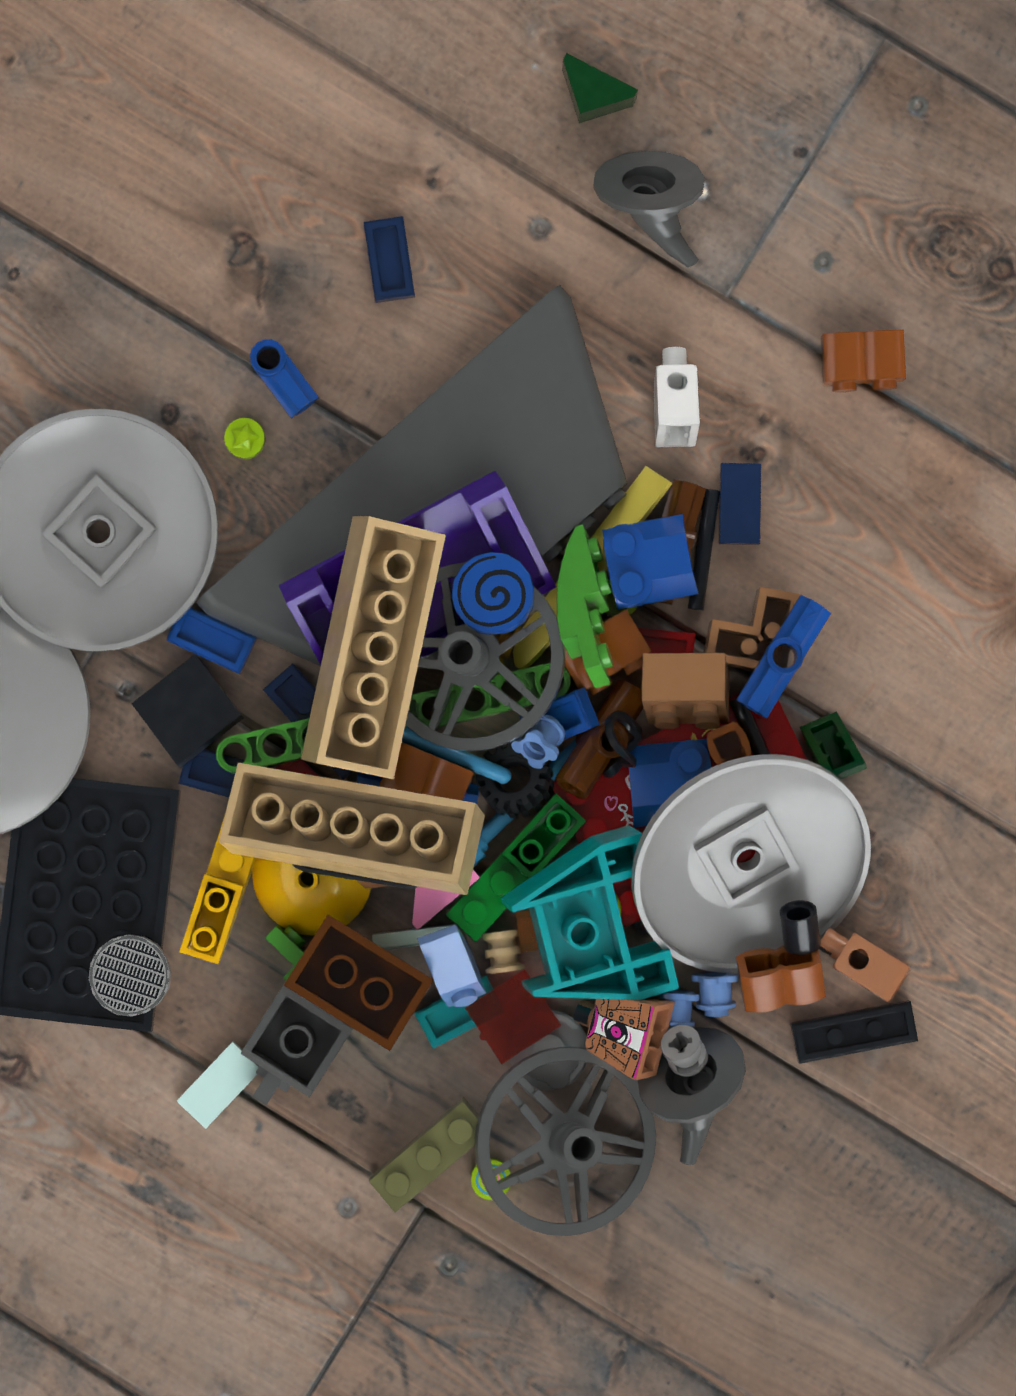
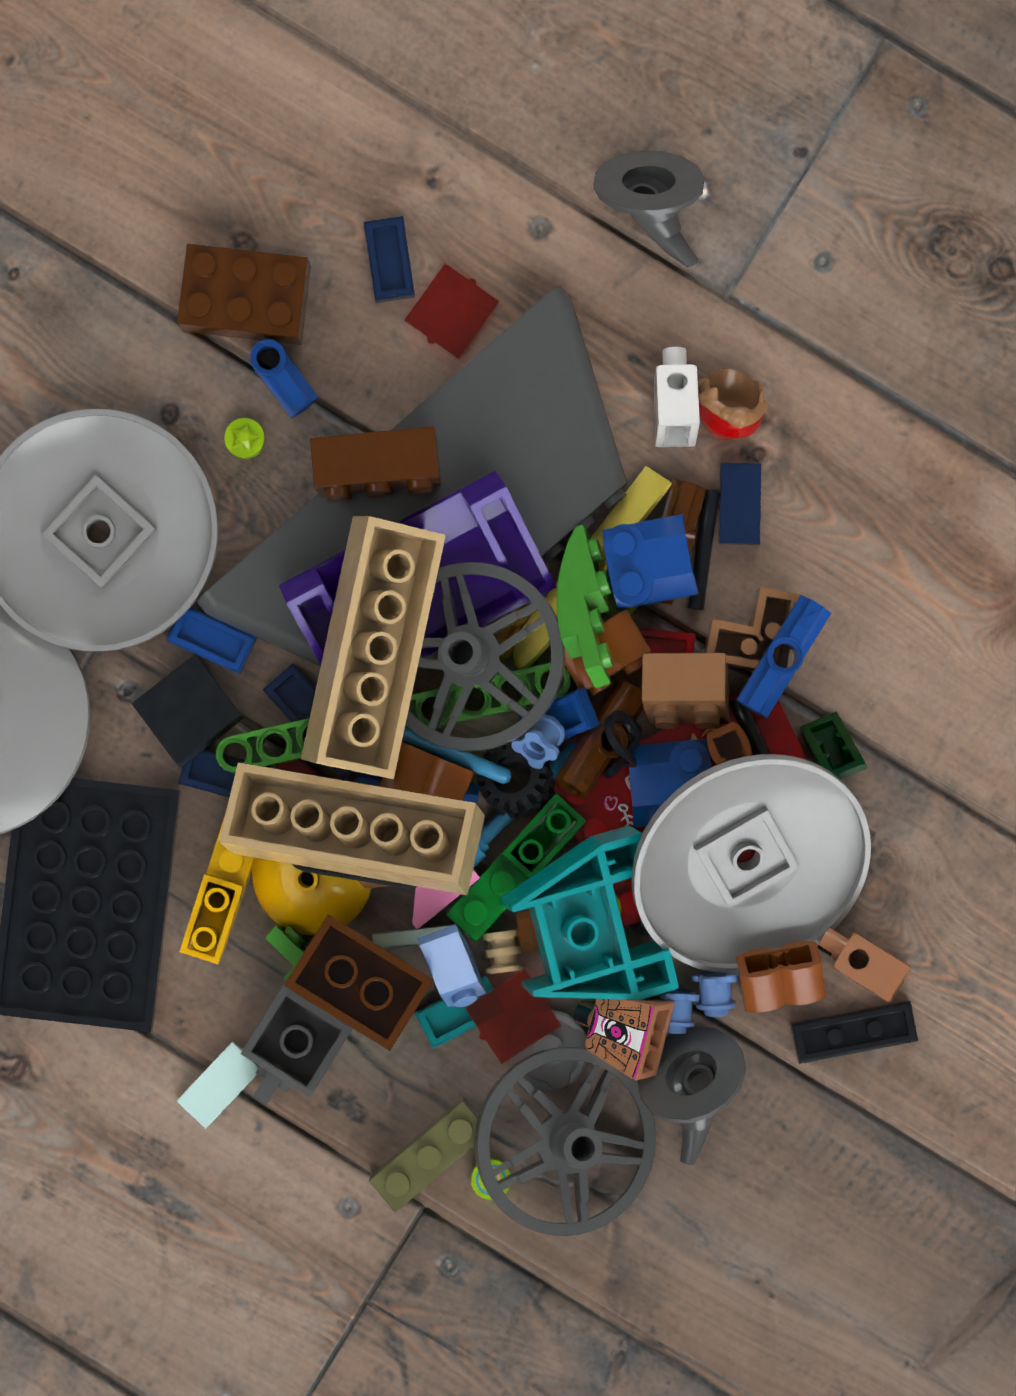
tile [89,934,172,1016] -> none
blue tile [452,552,534,635] -> none
dark green slope [562,53,638,123] -> none
light grey wheel [660,1025,708,1076] -> none
black beam [780,900,821,955] -> none
dark orange brick [821,330,906,392] -> none
none -> reddish brown brick [177,244,311,345]
none -> reddish brown brick [310,426,441,502]
none -> clear red piece [405,264,499,359]
none -> medium nougat hair [698,368,769,441]

